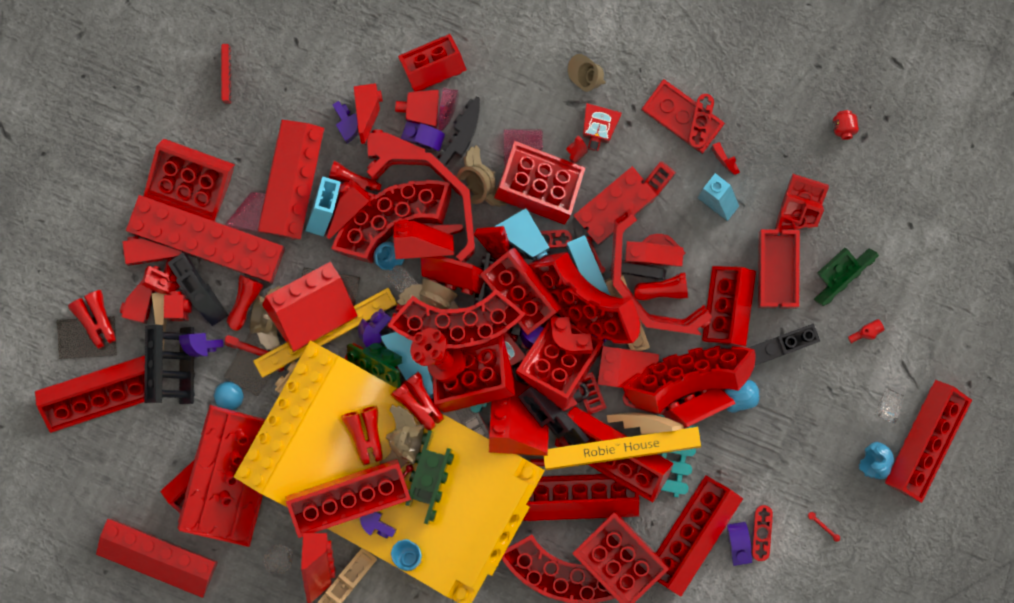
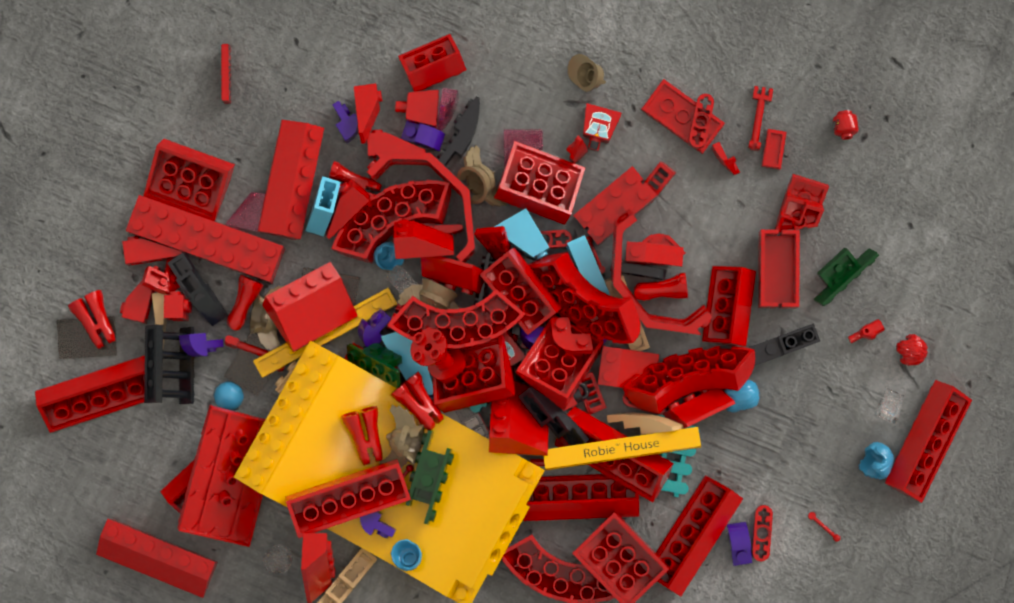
medium azure slope [698,173,739,221] -> none
none -> red hinge [748,86,773,151]
none -> red tile [761,129,787,170]
none -> red hair [896,334,928,366]

